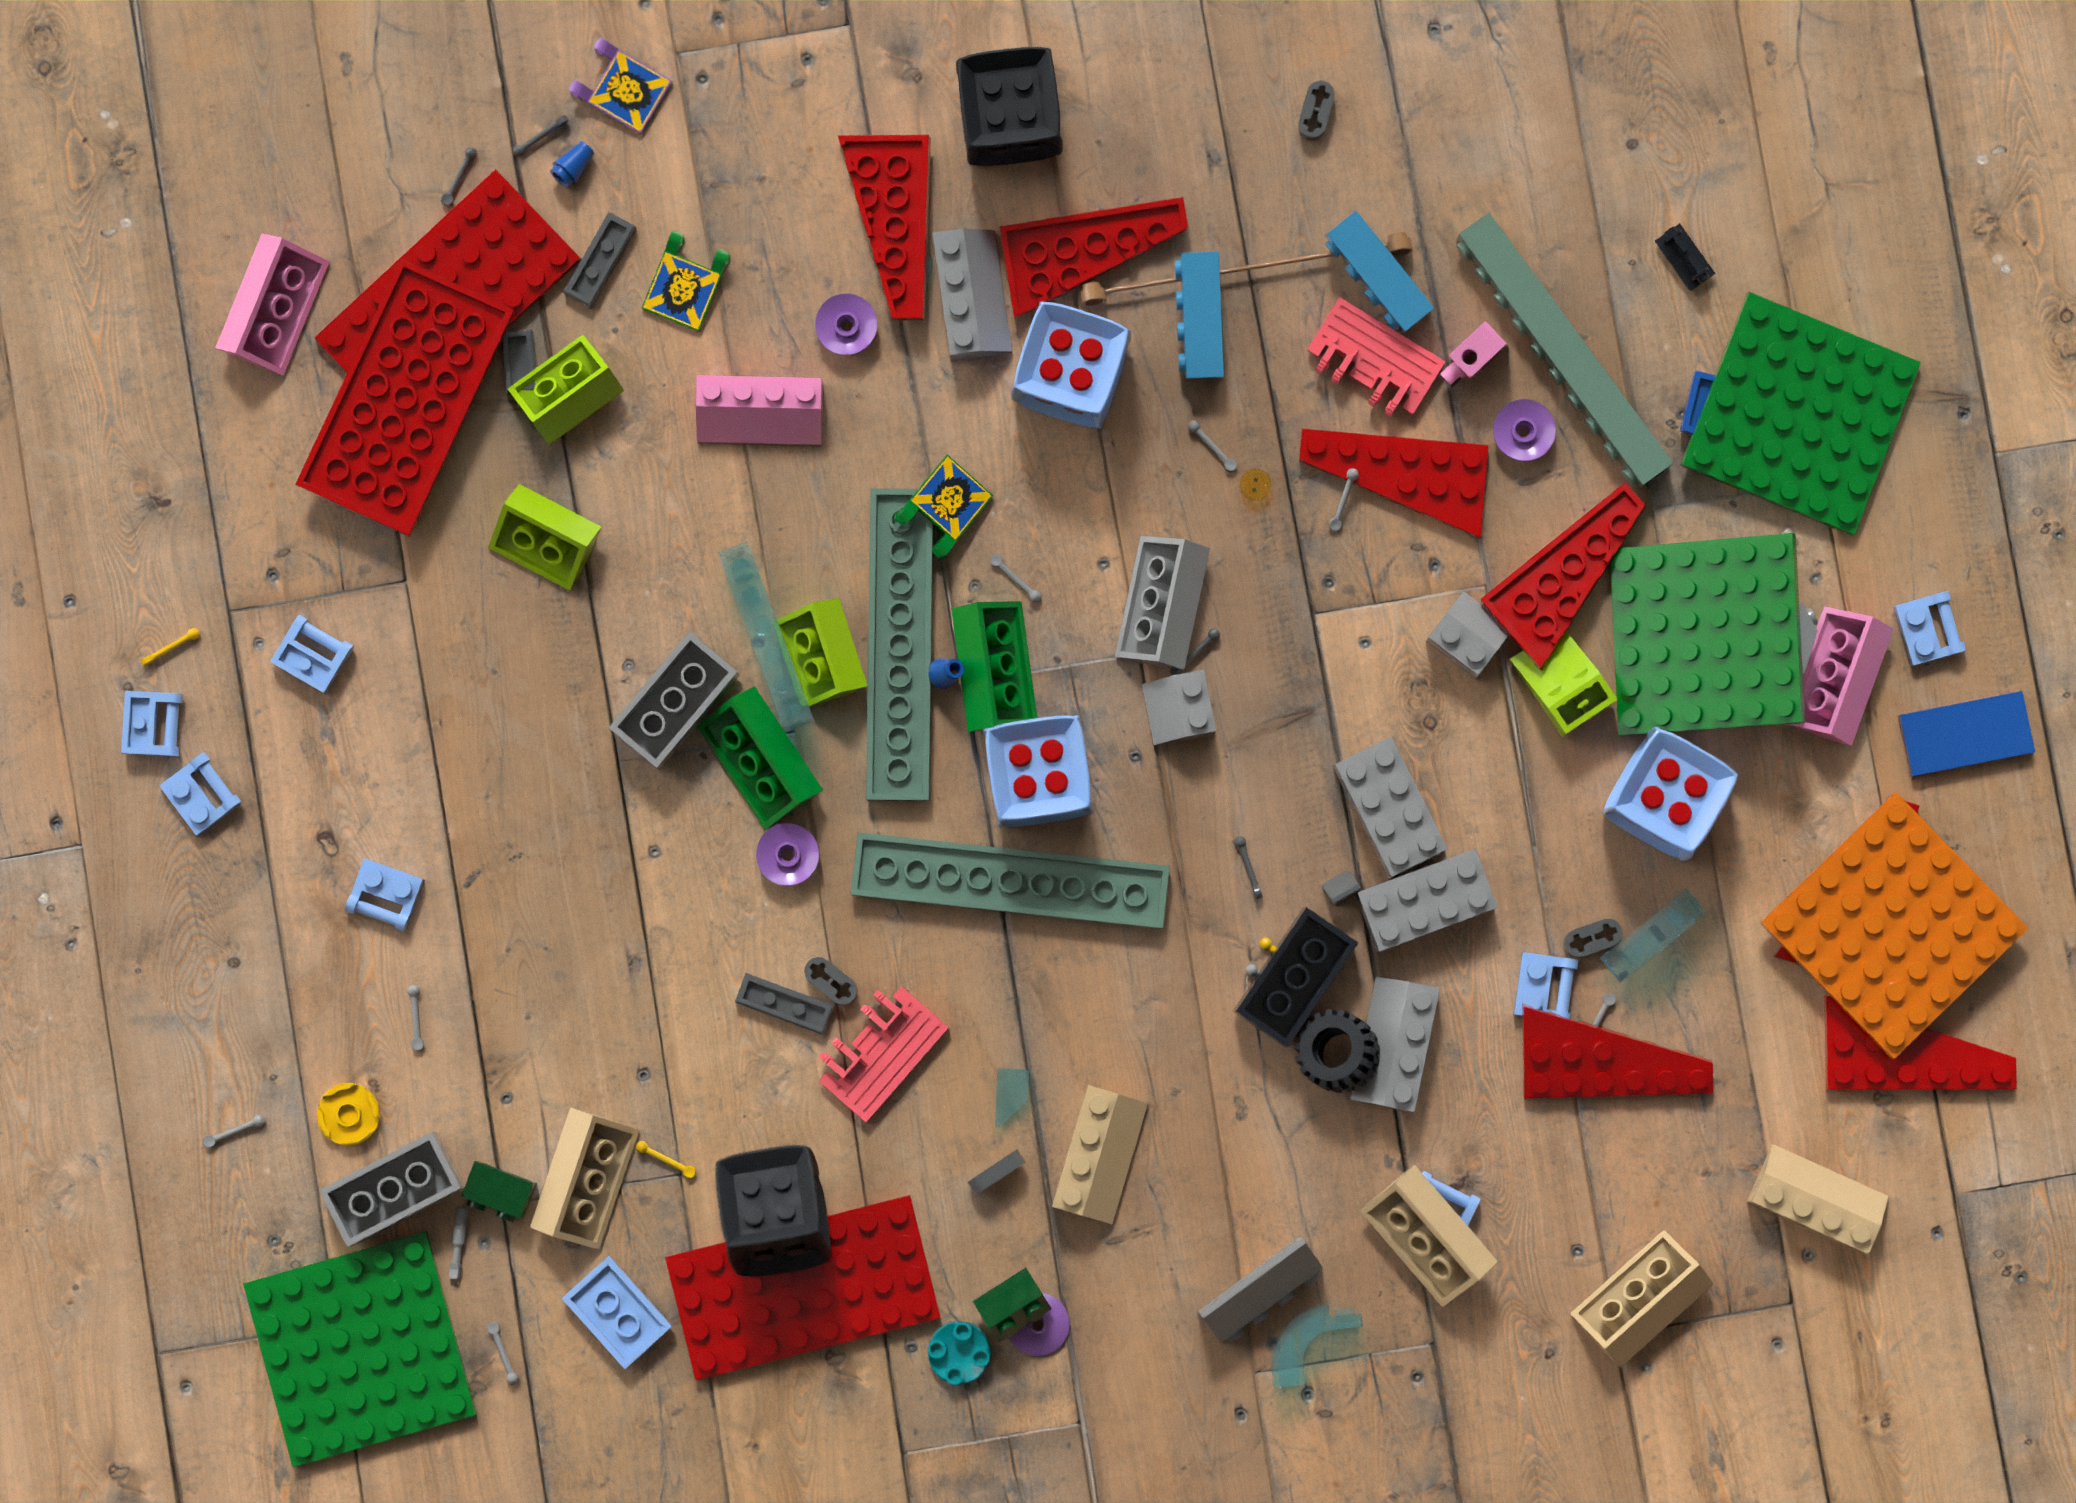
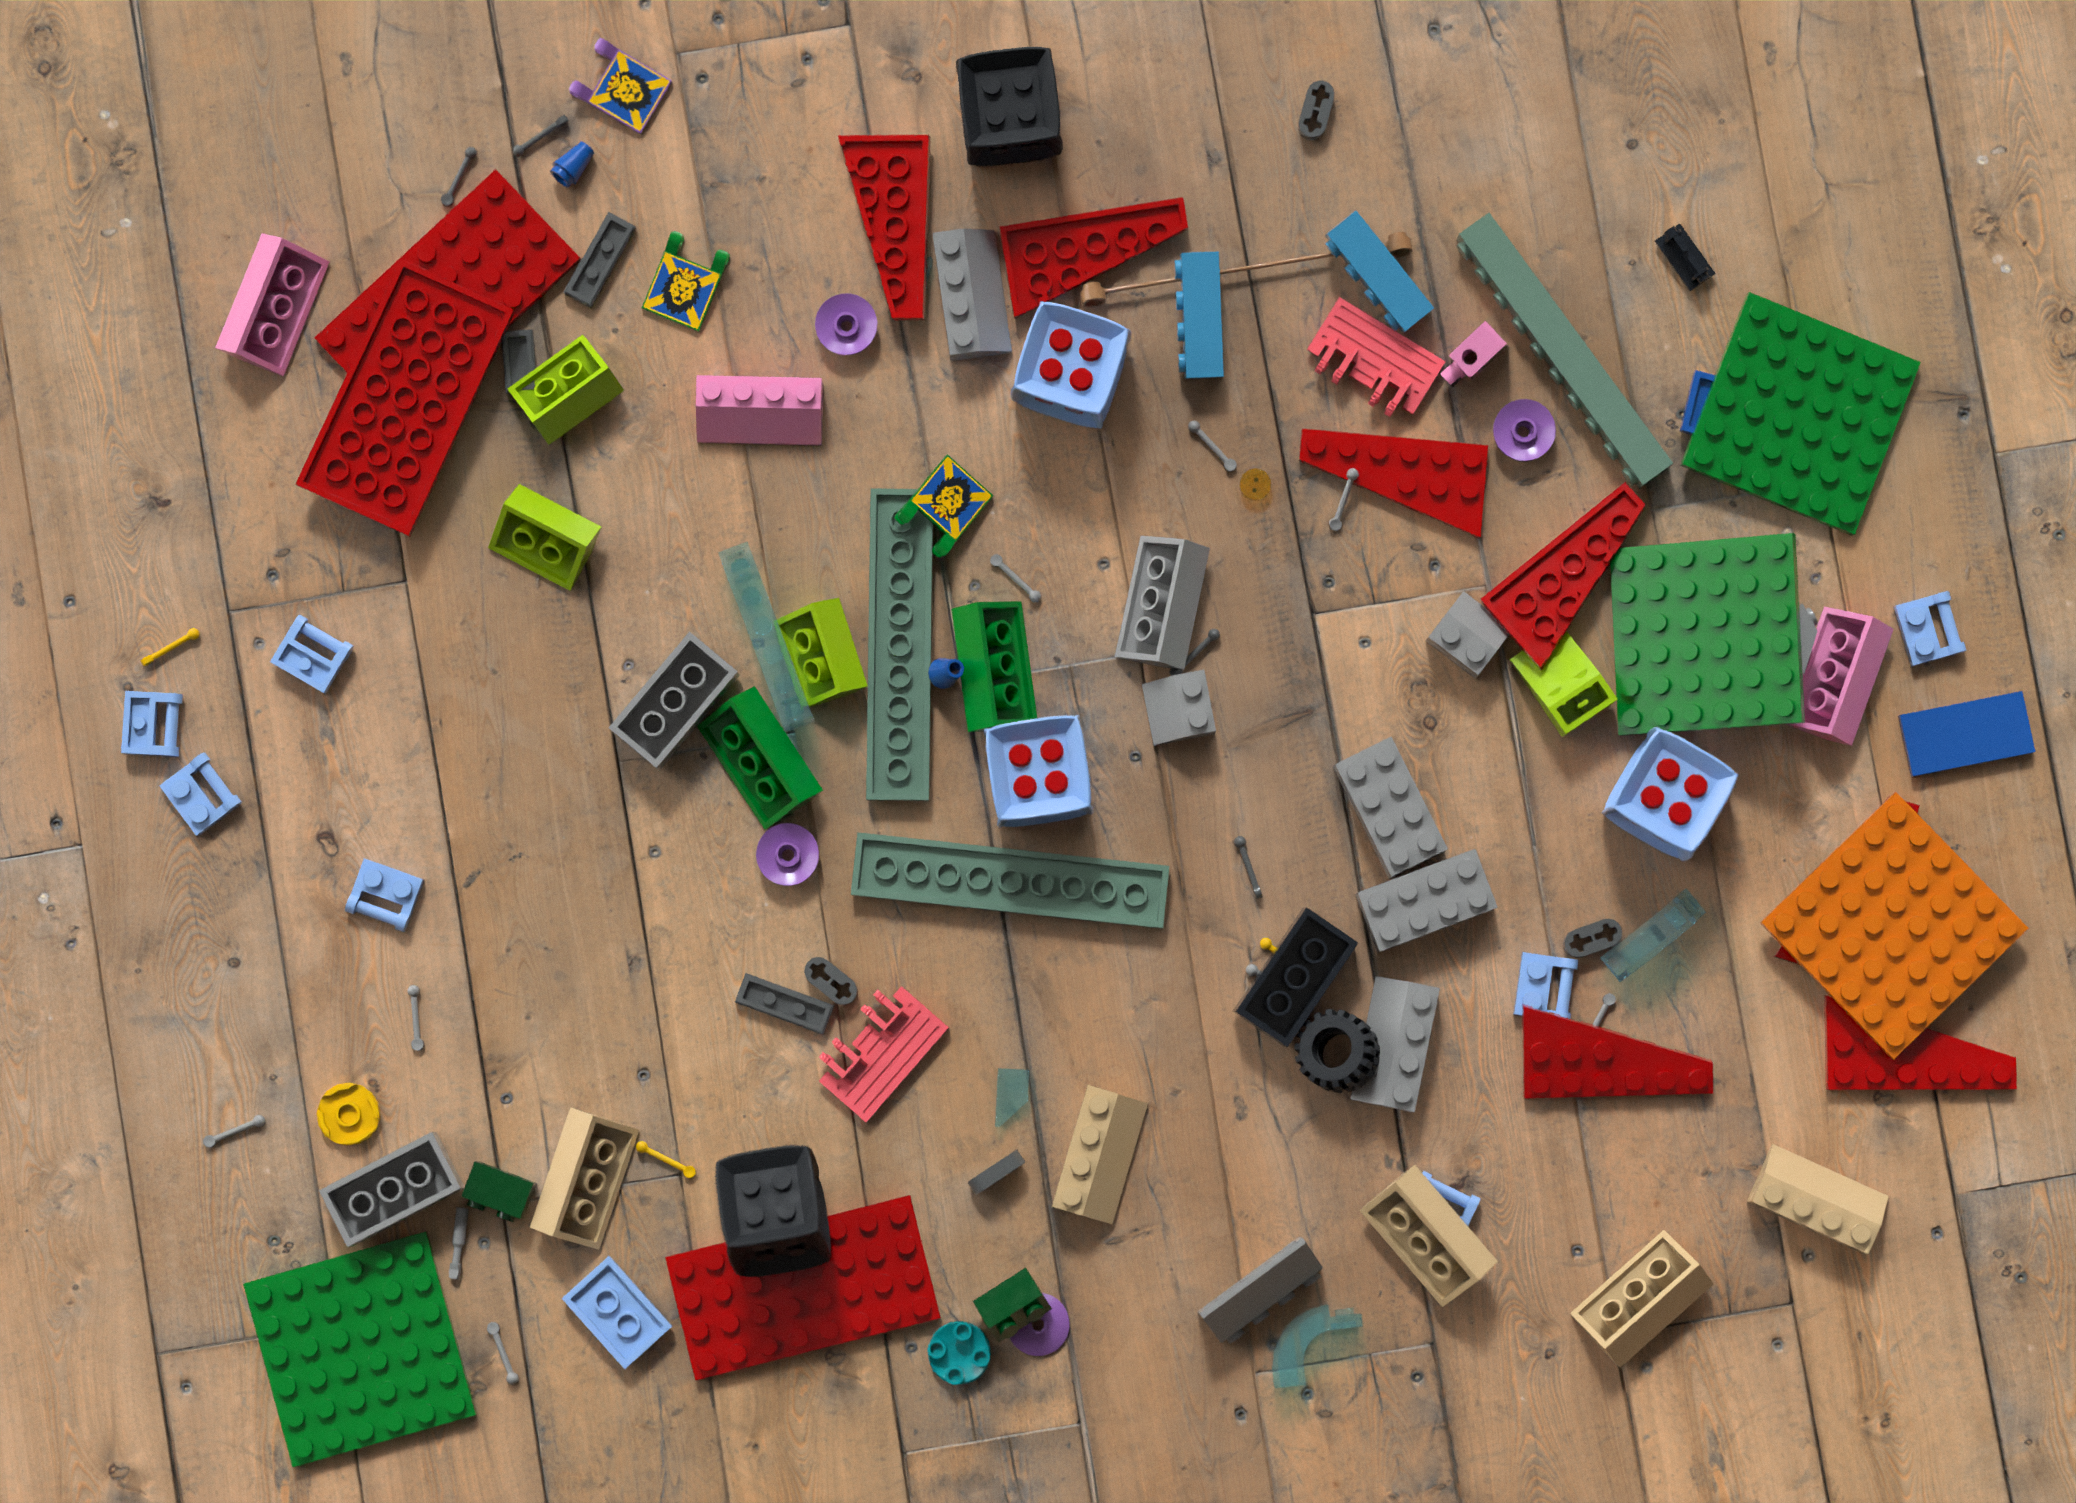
dark grey slope [1322,871,1361,905] -> none

